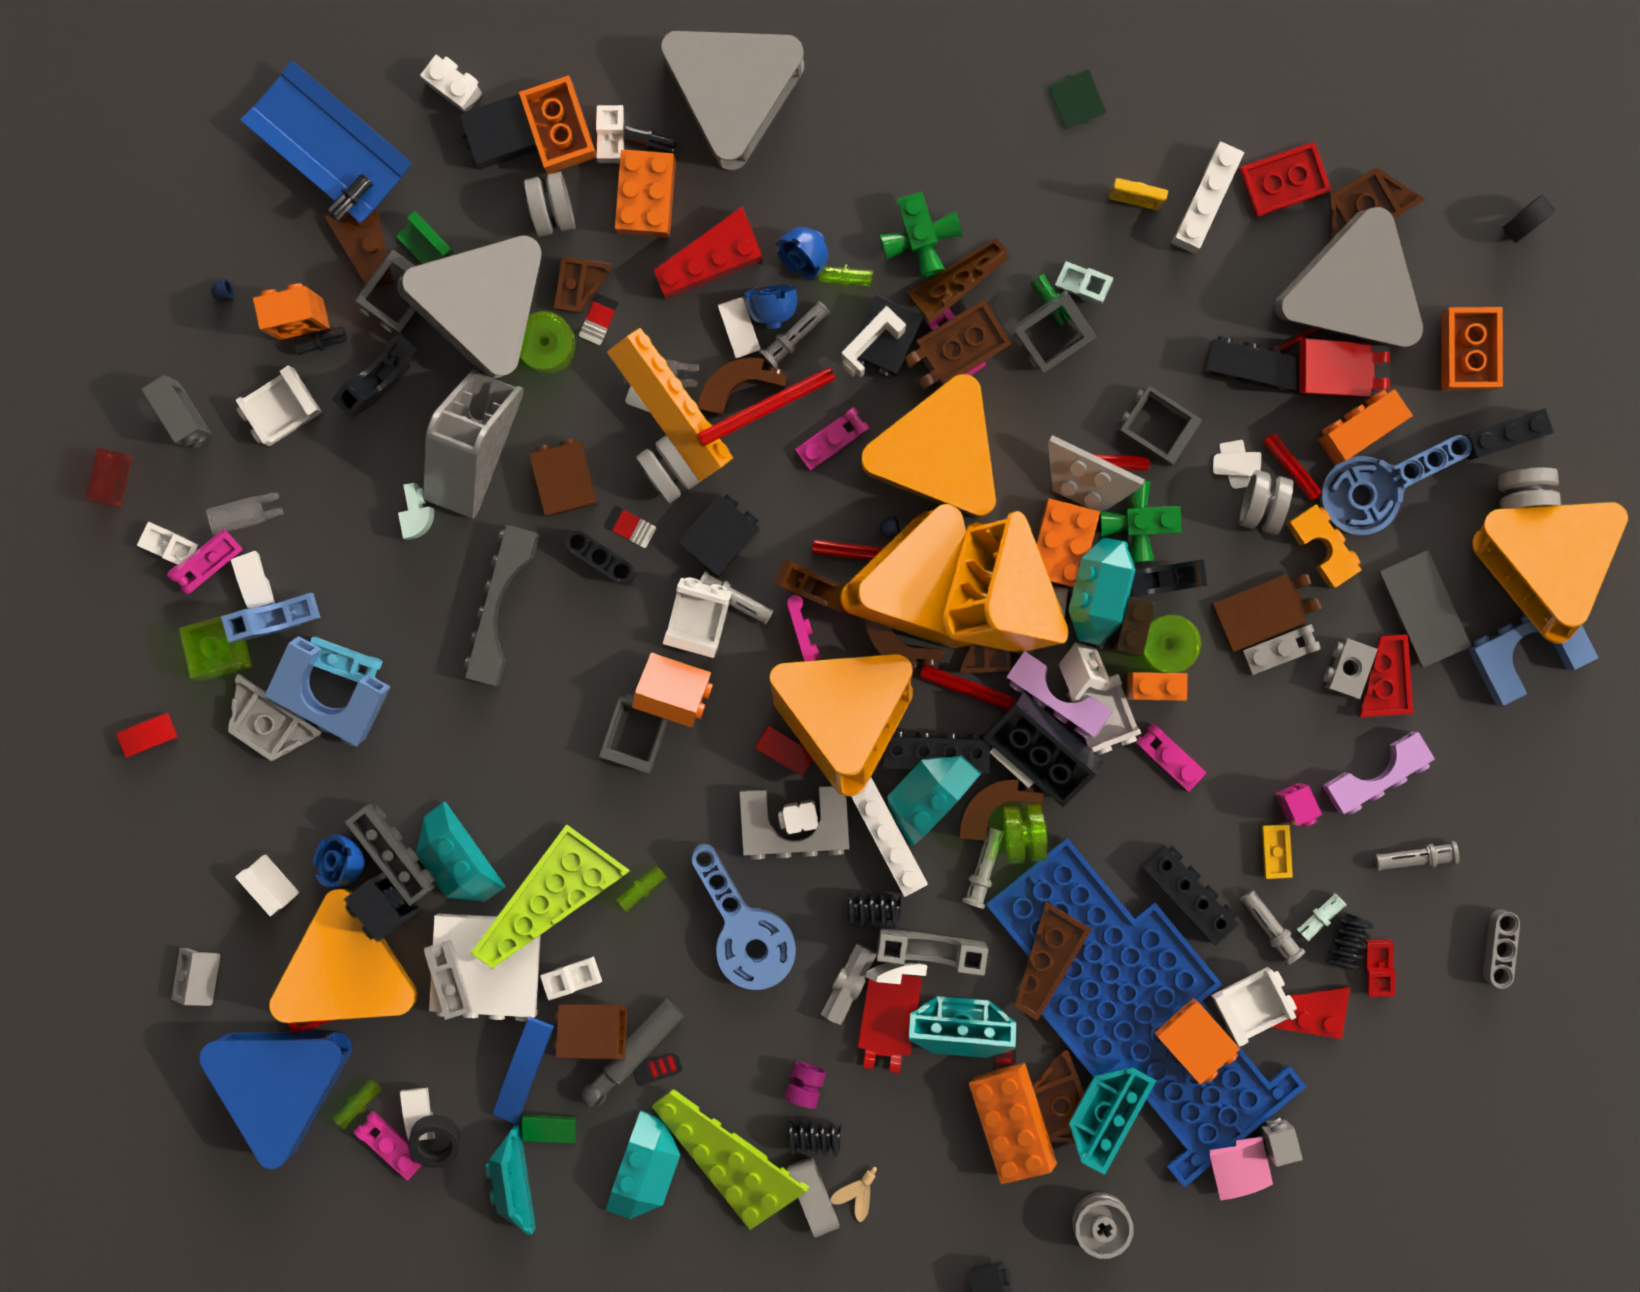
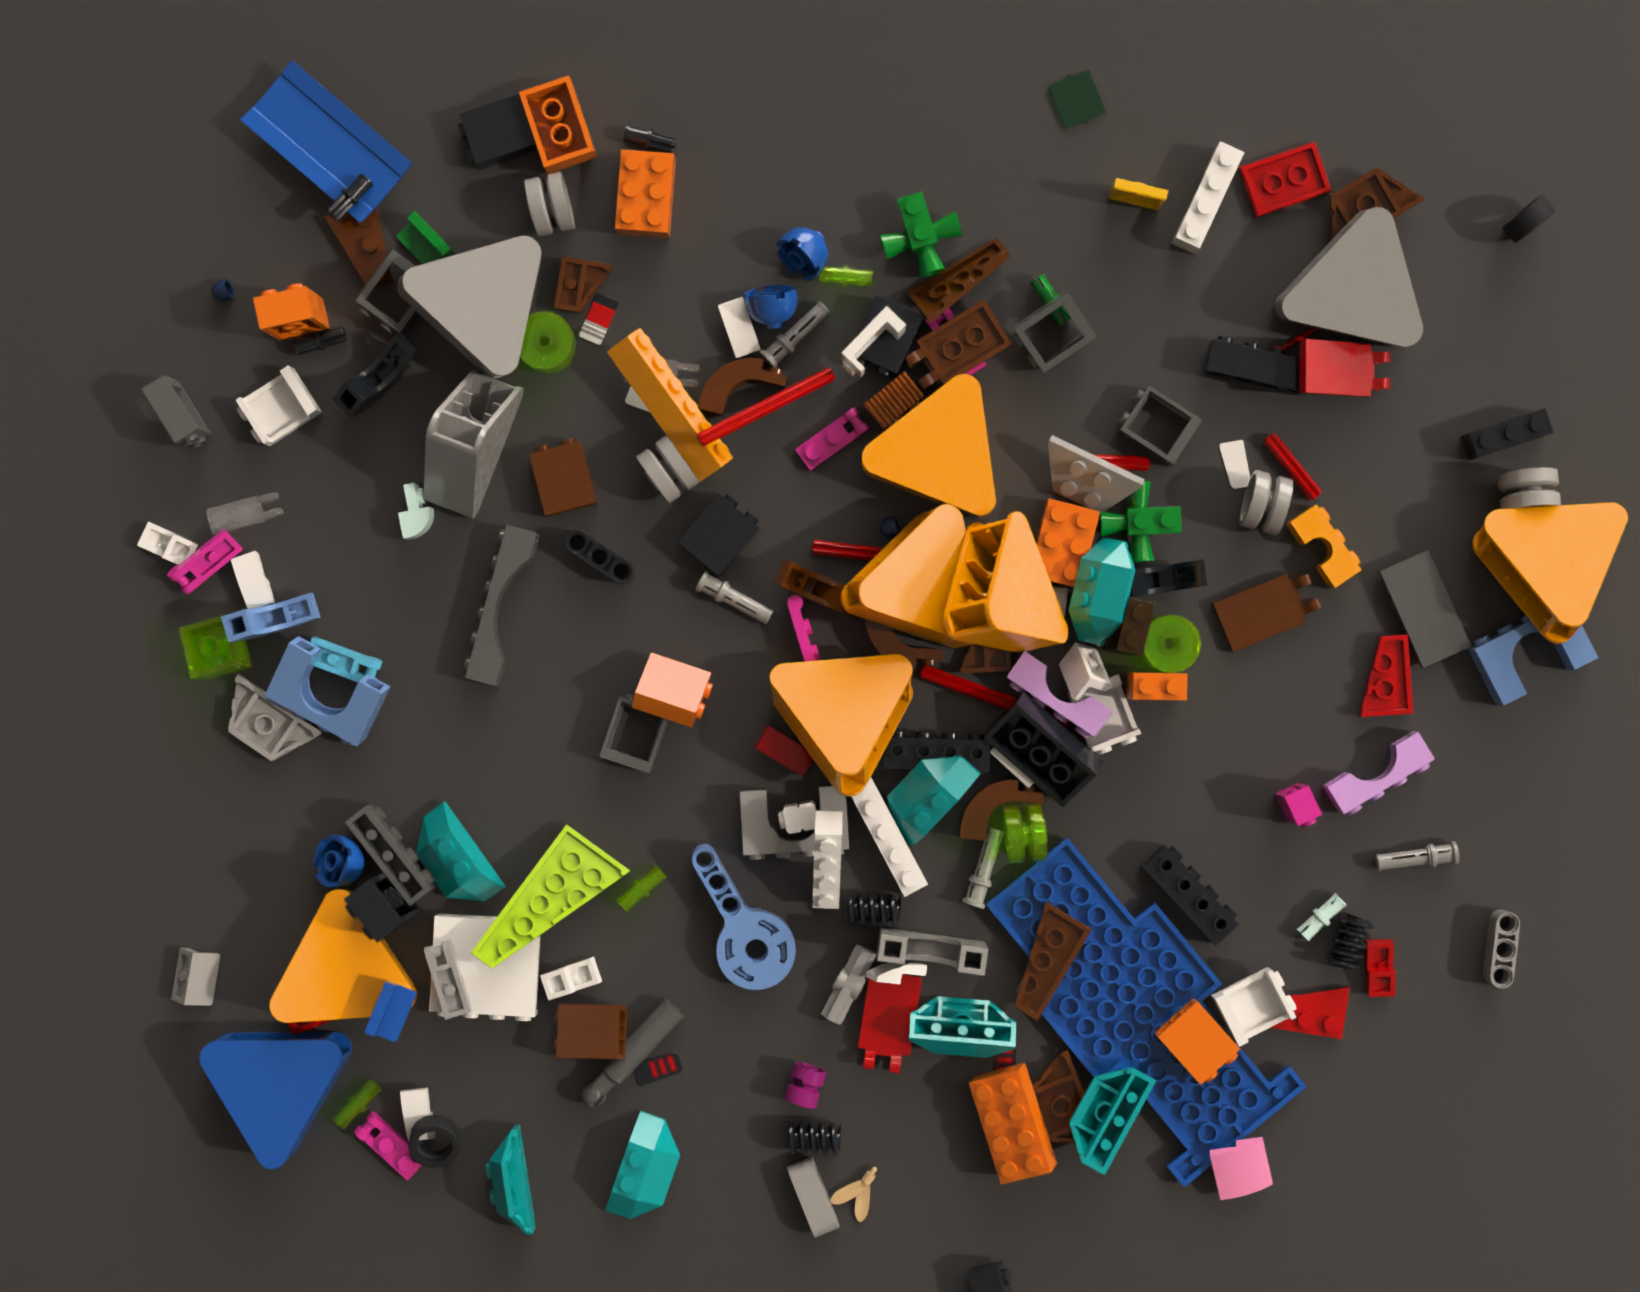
clear red brick [86,447,133,507] -> none
red slope [116,713,178,758] -> none
white panel [236,855,299,916] -> none
white brick [420,55,482,112] -> none
blue slope [492,1016,554,1124] -> none
green slope [522,1114,576,1143] -> none
white slope [596,105,624,163] -> none
sticker [605,506,656,548] -> none
lime wing [652,1089,810,1230] -> none
red wedge [654,206,763,300] -> none
light grey brick [661,31,804,171] -> none
white panel [663,577,732,658] -> none
light aqua brick [1055,261,1114,305] -> none
light grey wheel [1072,1192,1133,1259] -> none
dark pink plate [1135,722,1207,792] -> none
white sticker [1213,452,1261,476] -> none
light grey pin [1240,890,1305,965] -> none
light grey plate [1242,624,1321,675] -> none
light grey brick [1259,1116,1303,1167] -> none
yellow plate [1261,824,1293,879] -> none
orange brick [1317,389,1413,465] -> none
medium blue beam [1320,435,1472,536] -> none
light grey brick [1323,638,1378,699] -> none
orange brick [1441,307,1503,391] -> none
none -> blue panel [364,980,417,1042]
none -> white arch [812,811,843,909]
none -> dark orange brick [863,371,924,431]

